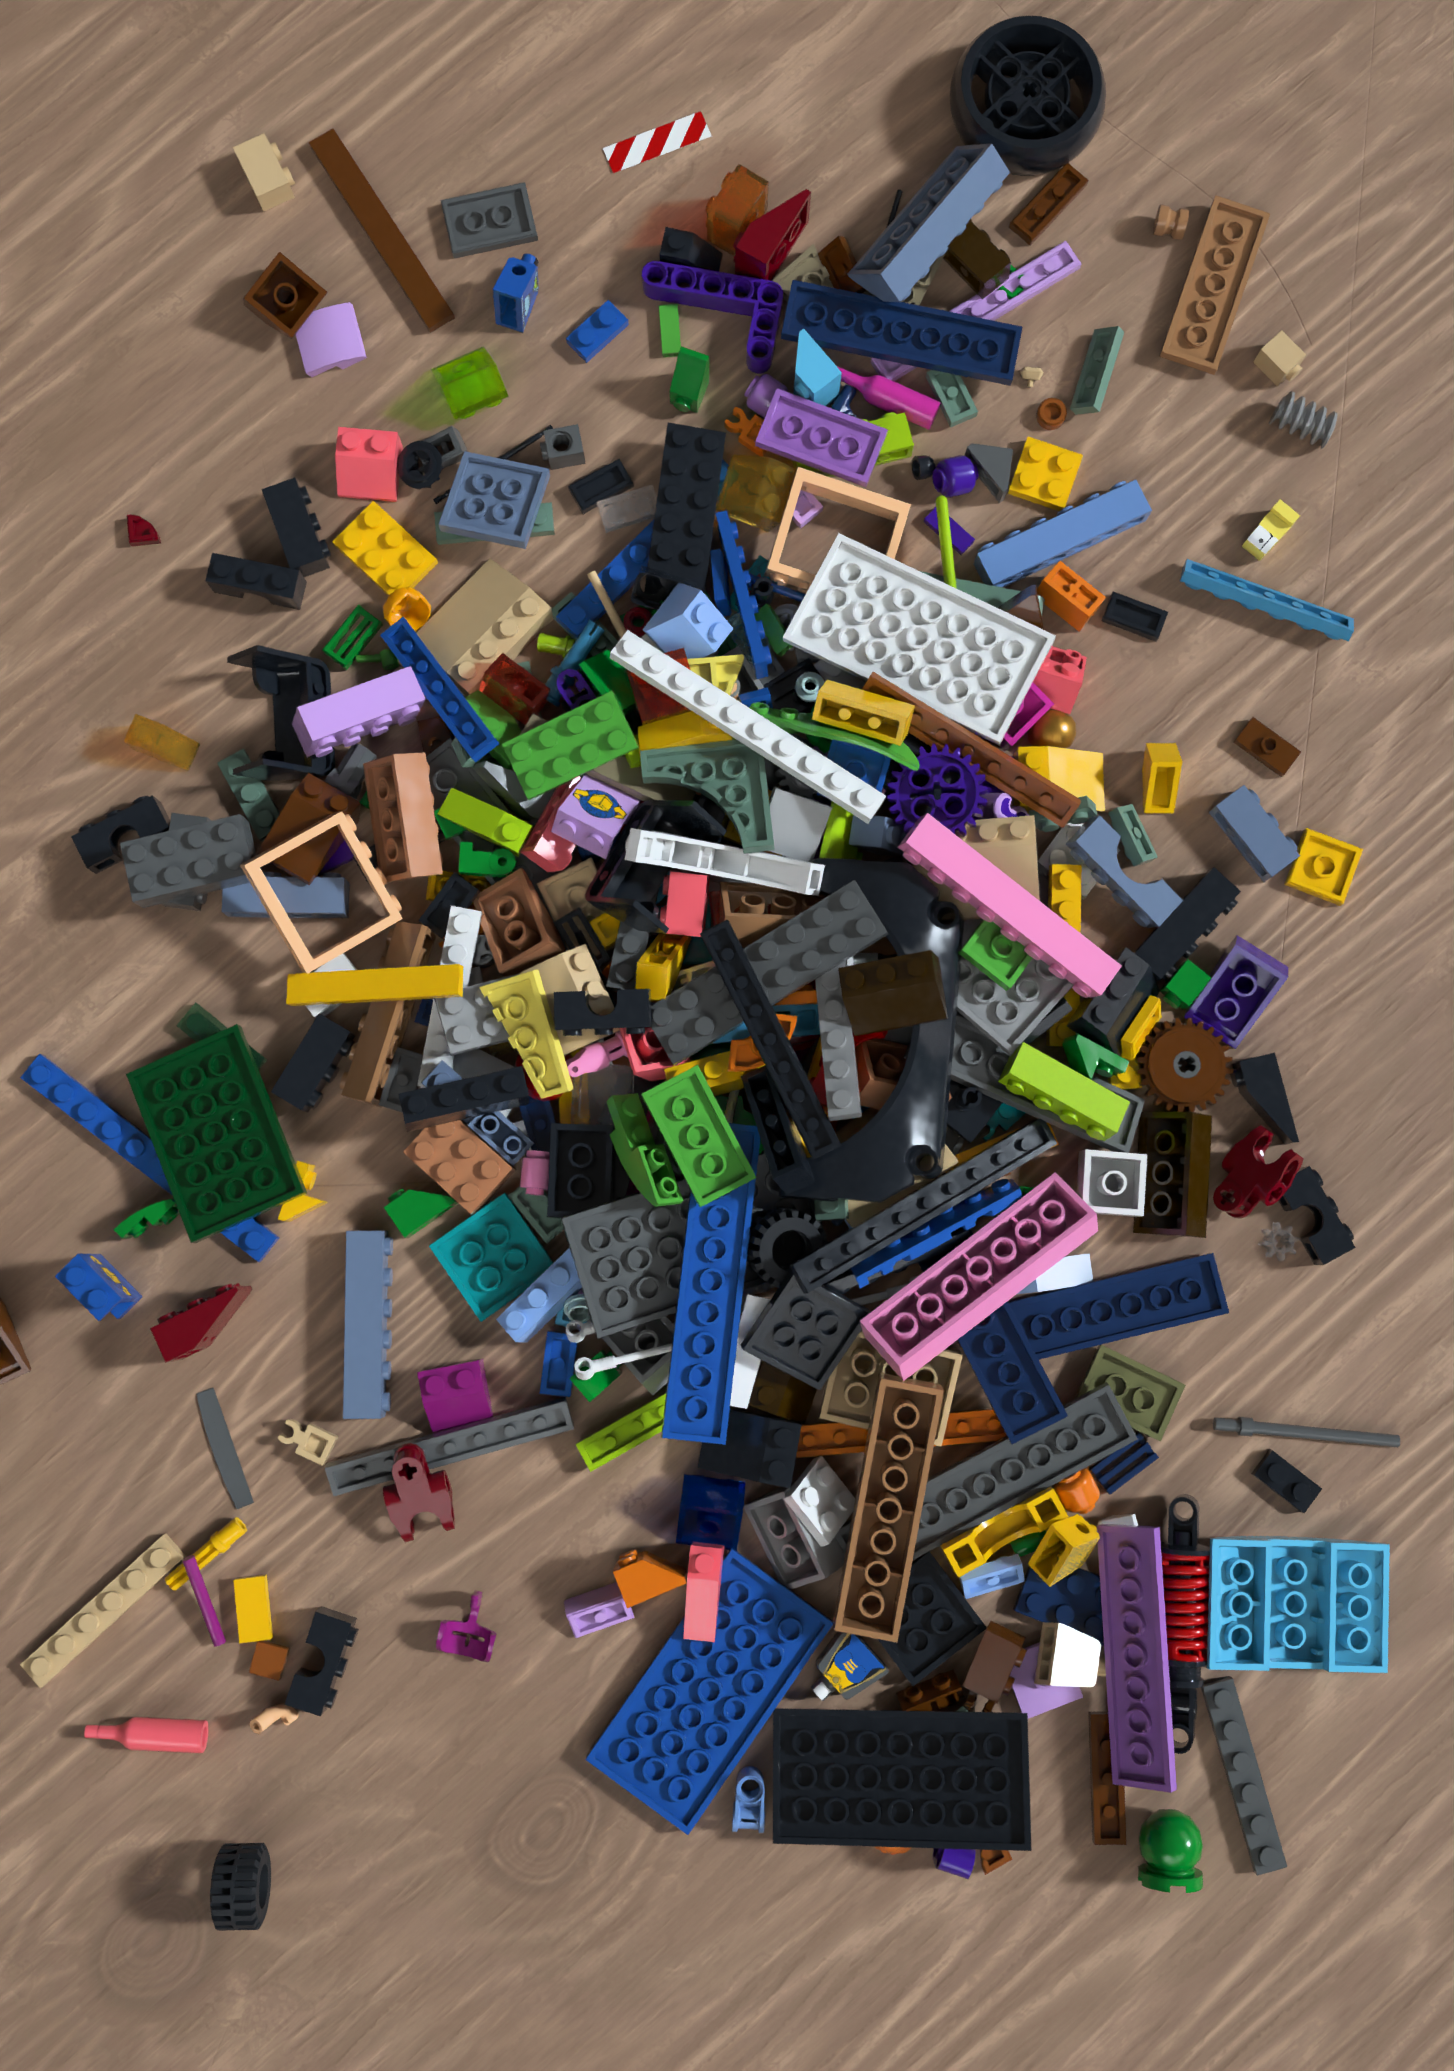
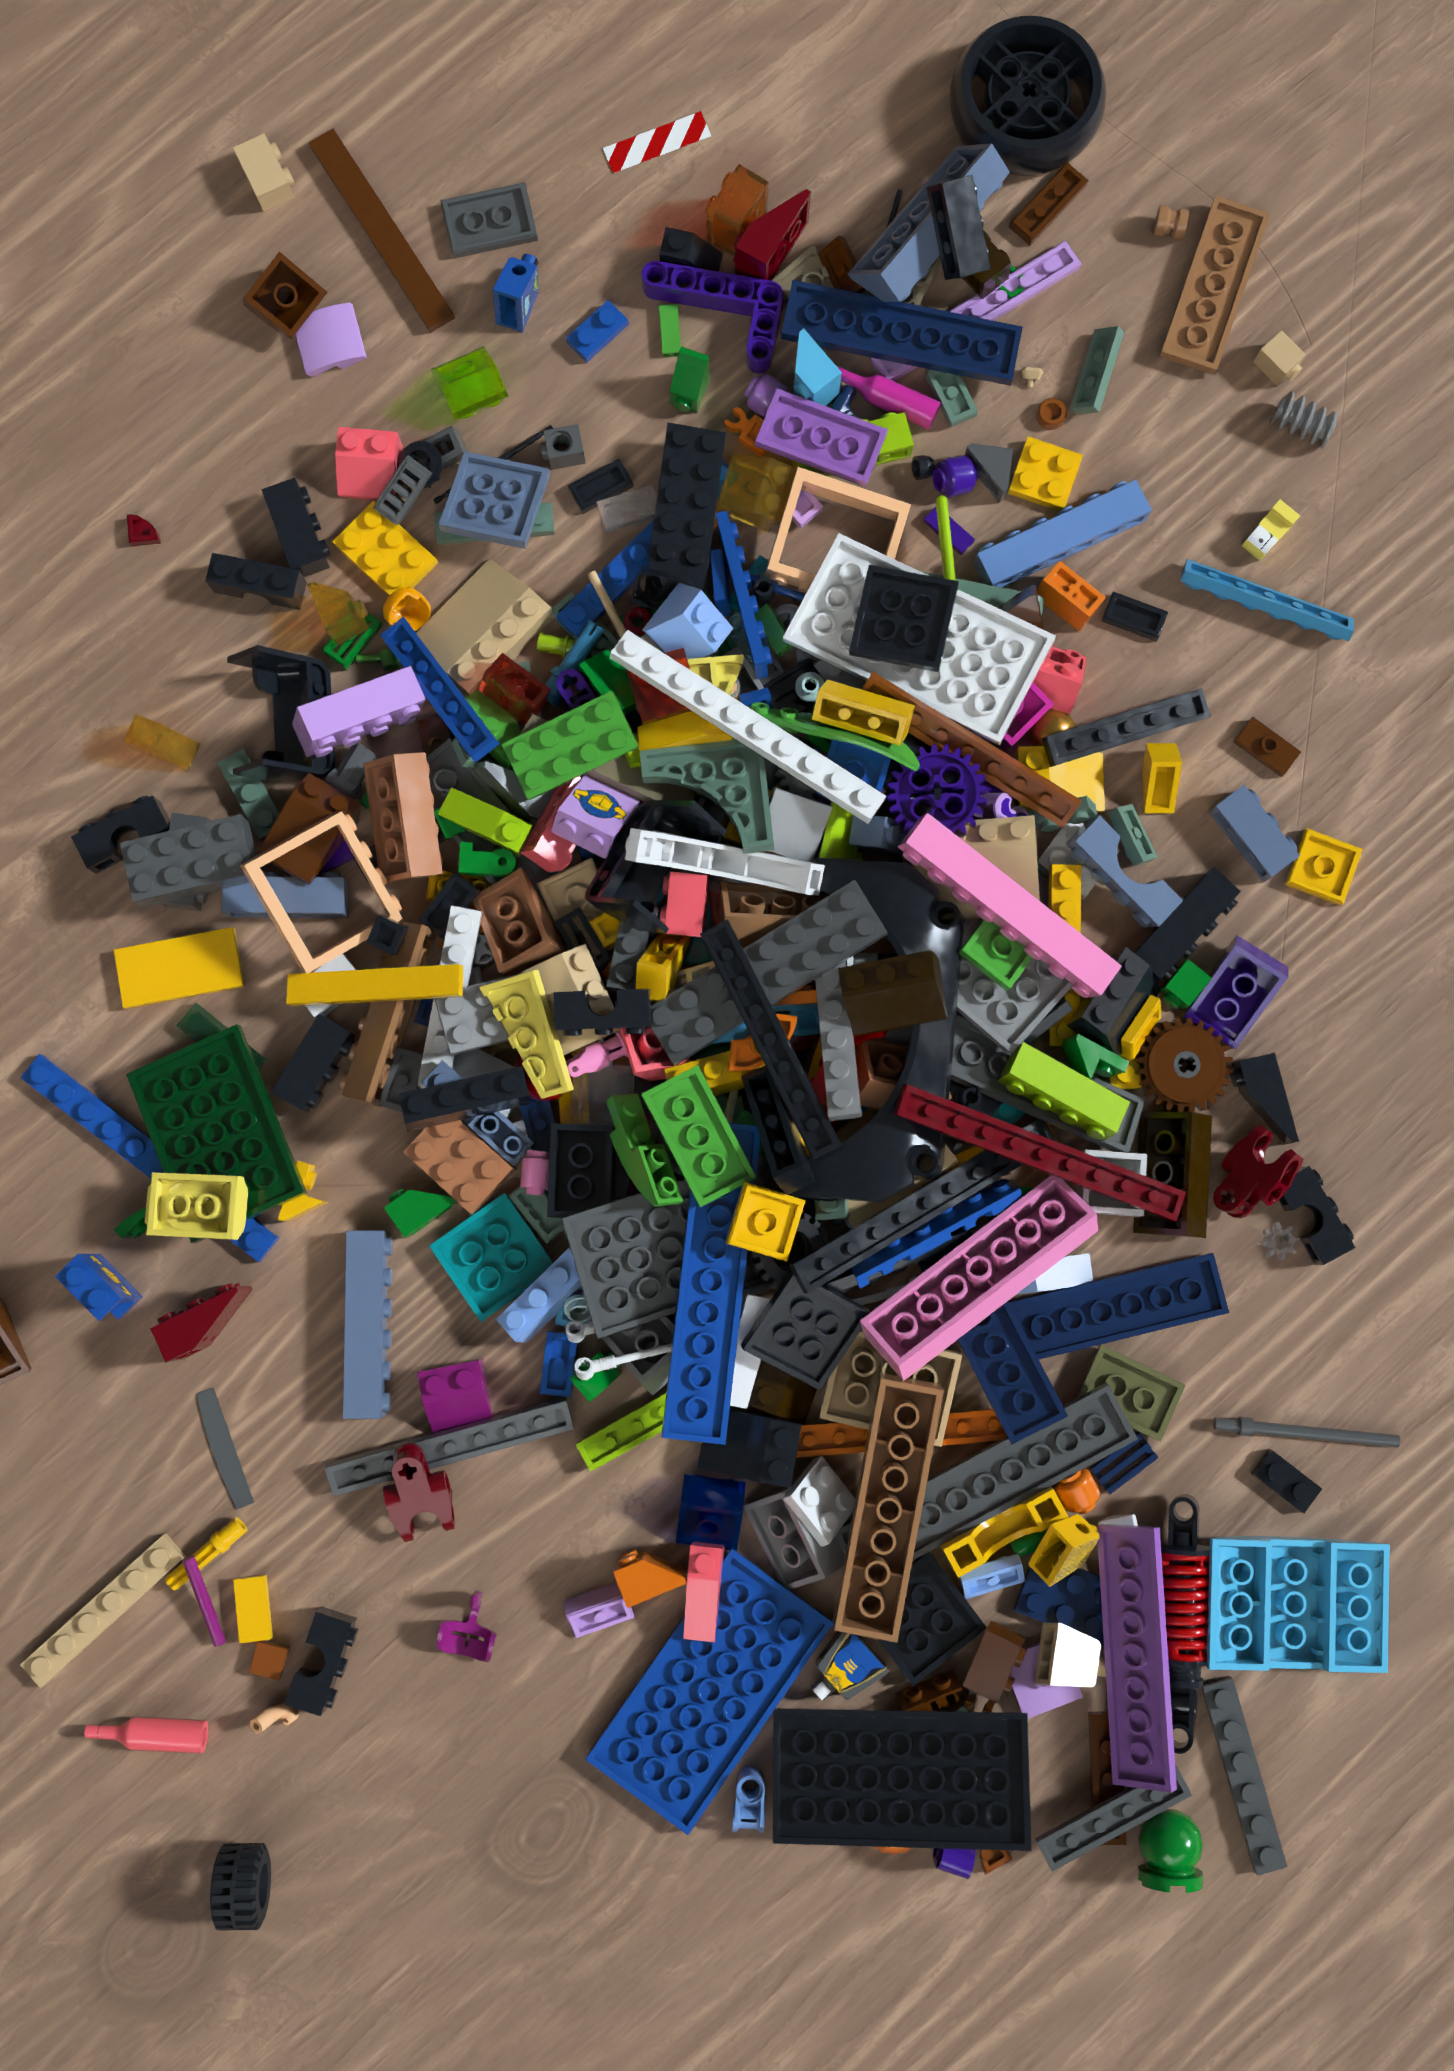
tan plate [278,1419,339,1466] -> none
none -> yellow tile [114,927,245,1009]
none -> light yellow slope [145,1172,248,1240]
none -> clear yellow slope [307,582,369,645]
none -> black plate [366,914,409,955]
none -> dark grey slope [373,455,432,525]
none -> yellow tile [725,1182,806,1262]
none -> black plate [849,565,959,672]
none -> dark red plate [893,1084,1186,1221]
none -> black brick [926,175,990,280]
none -> dark grey plate [1035,1765,1192,1872]
none -> black plate [1041,688,1211,767]

